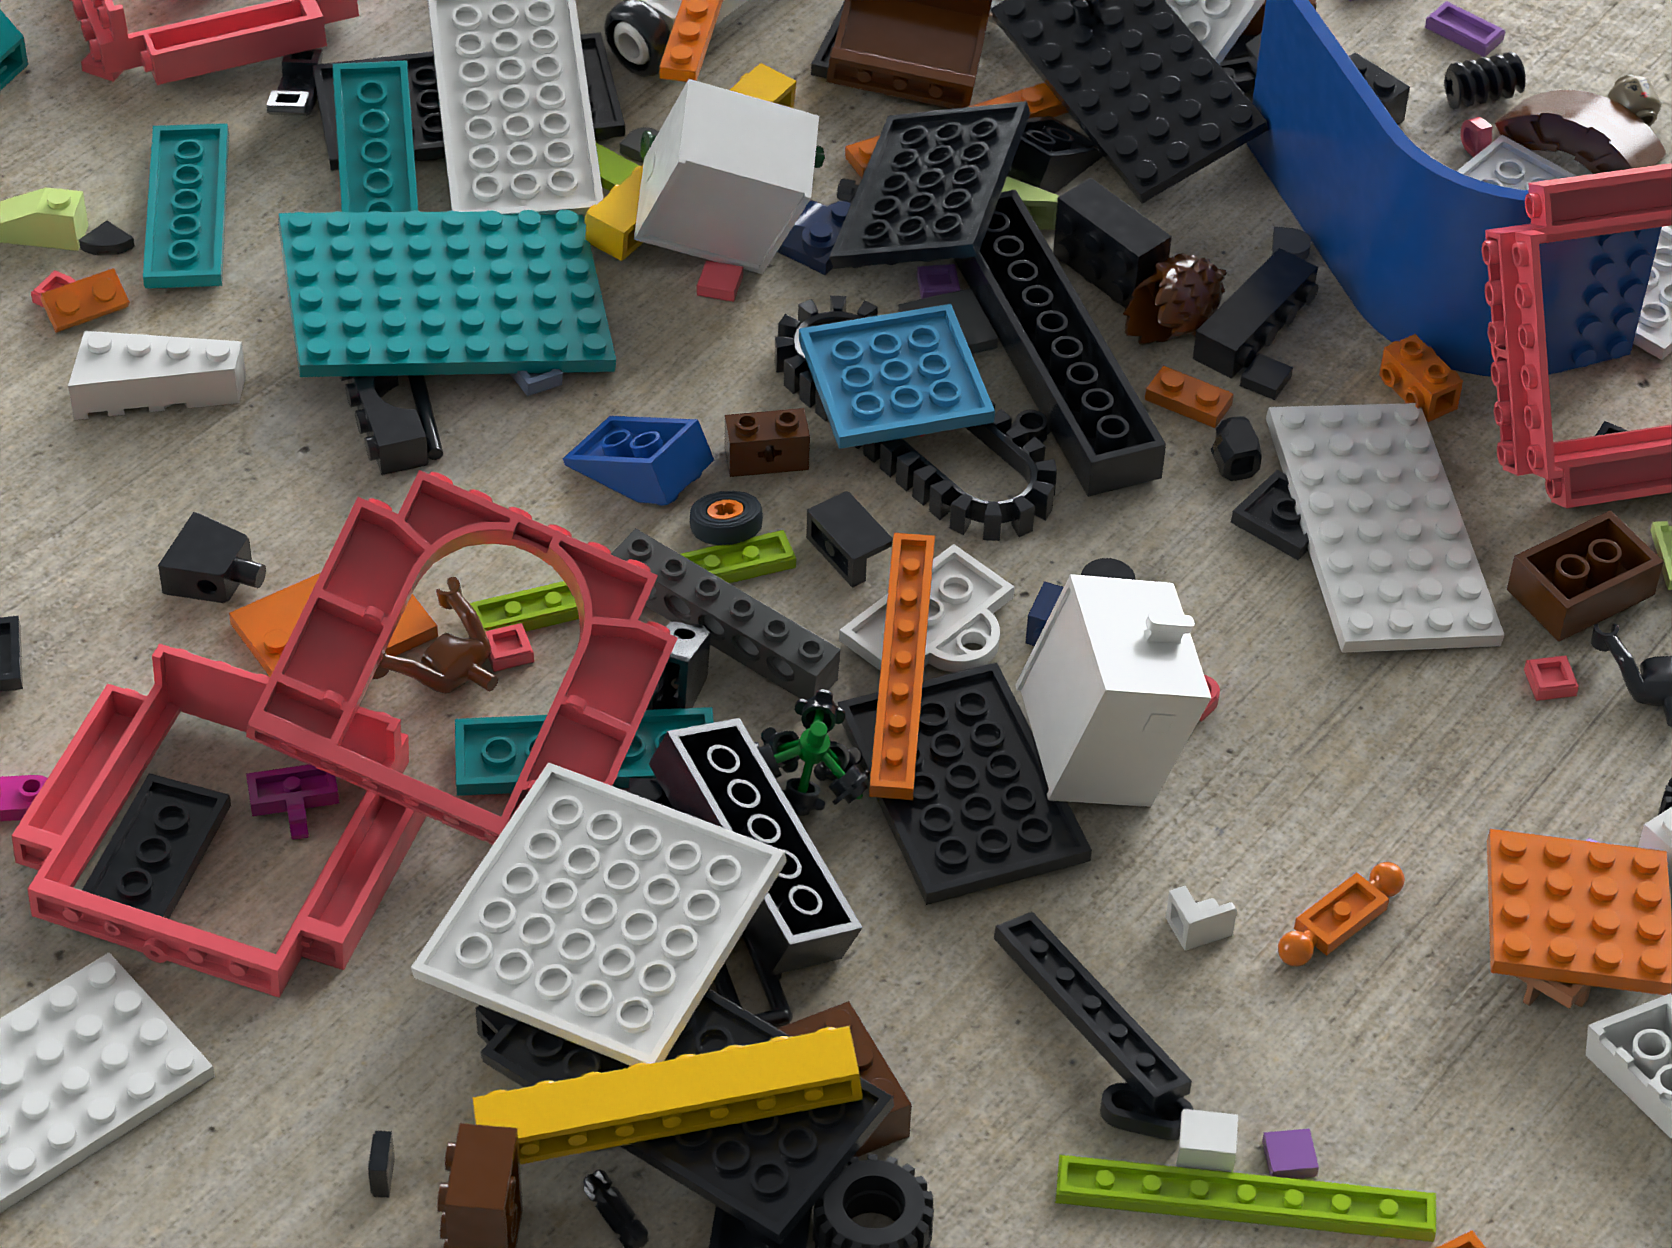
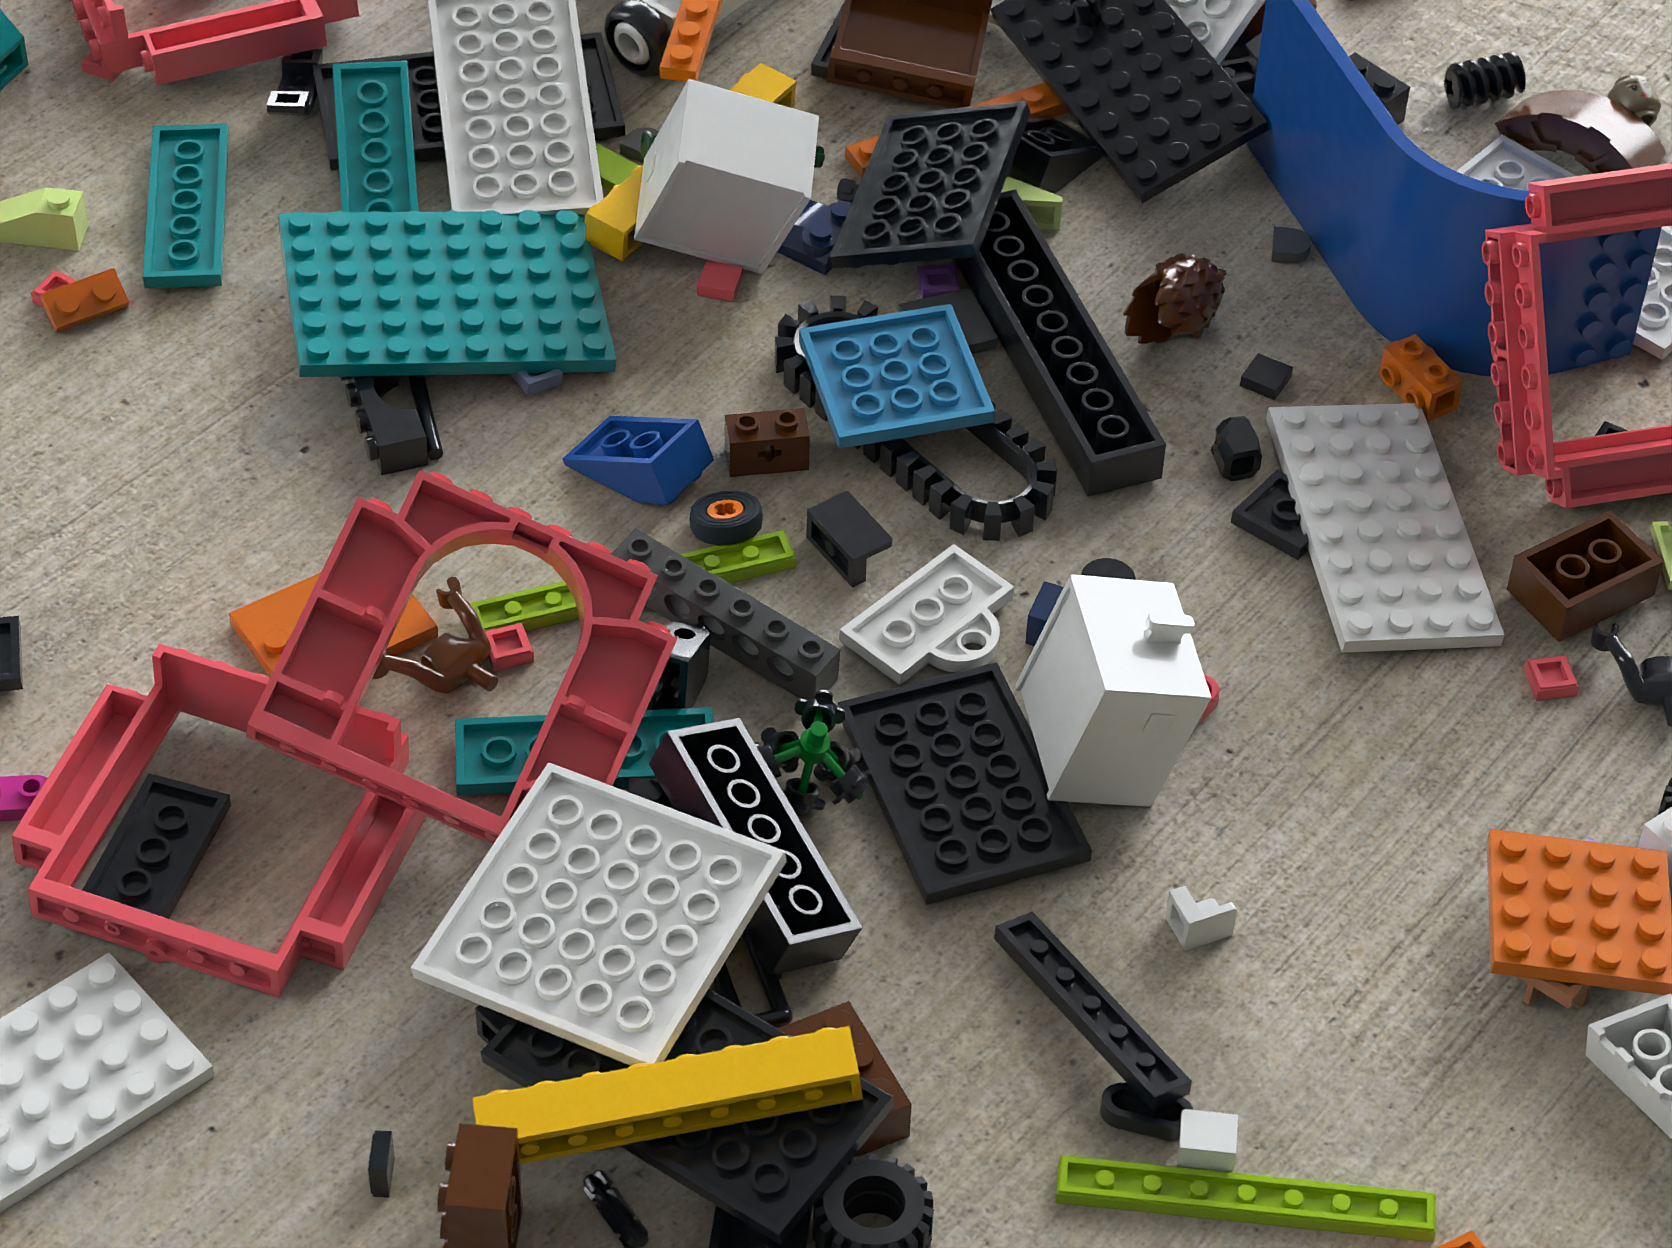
white wedge [68,331,246,420] -> none
black tile [79,221,135,255] -> none
black torso [158,512,266,603] -> none
magenta plate [246,764,340,840] -> none
orange plate [869,533,935,800] -> none
black plate [1011,410,1051,443] -> none
black brick [1053,178,1172,308] -> none
orange plate [1145,365,1234,428] -> none
black brick [1193,248,1319,379] -> none
medium lavender tile [1262,1128,1319,1179] -> none
orange plate [1278,862,1405,967] -> none
medium lavender tile [1425,1,1506,57] -> none
coral tile [1461,117,1492,157] -> none

